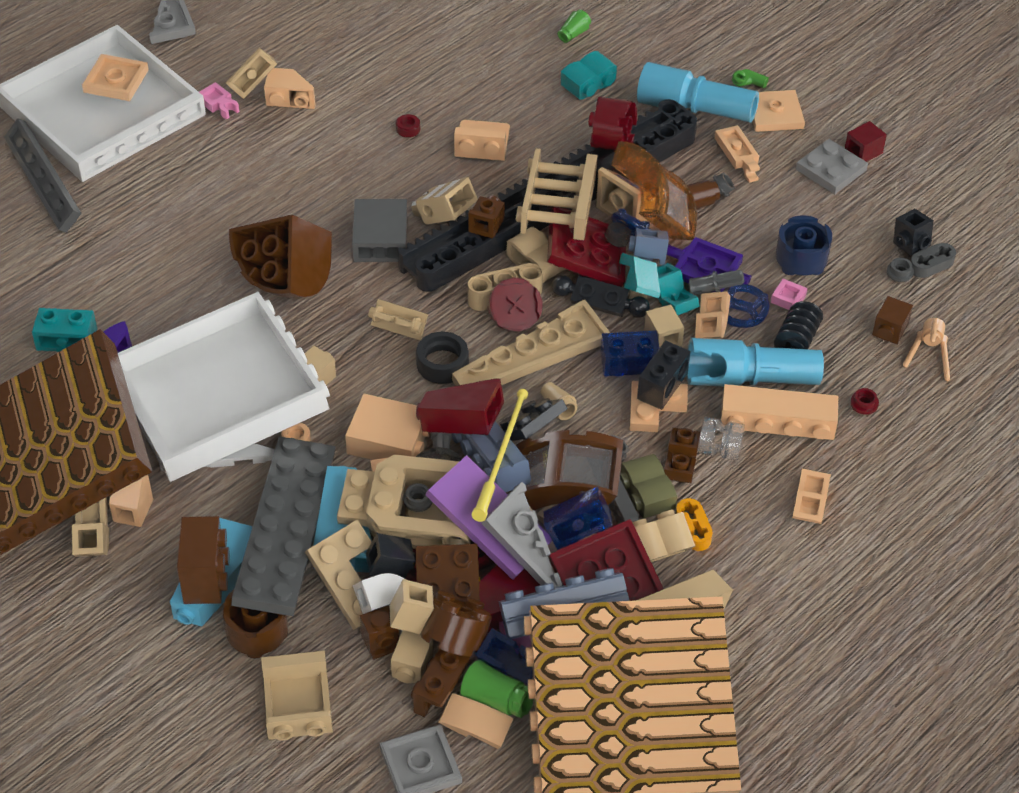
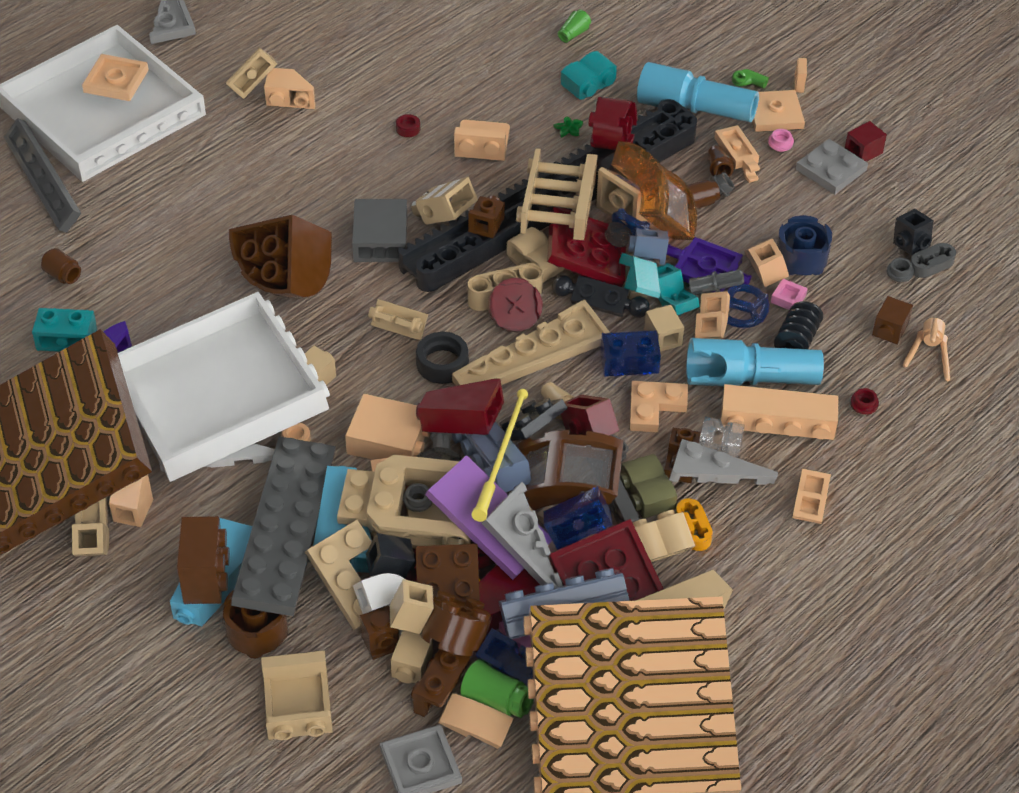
bright pink plate [199,82,239,119] -> none
black brick [637,340,691,410] -> none
none -> reddish brown brick [41,248,81,284]
none -> green plant [553,116,583,138]
none -> dark red brick [561,395,620,436]
none -> light grey wing [669,439,778,485]
none -> reddish brown cone [708,145,734,177]
none -> light nougat slope [744,238,789,287]
none -> bright pink plate [768,129,794,152]
none -> light nougat tile [794,58,807,93]

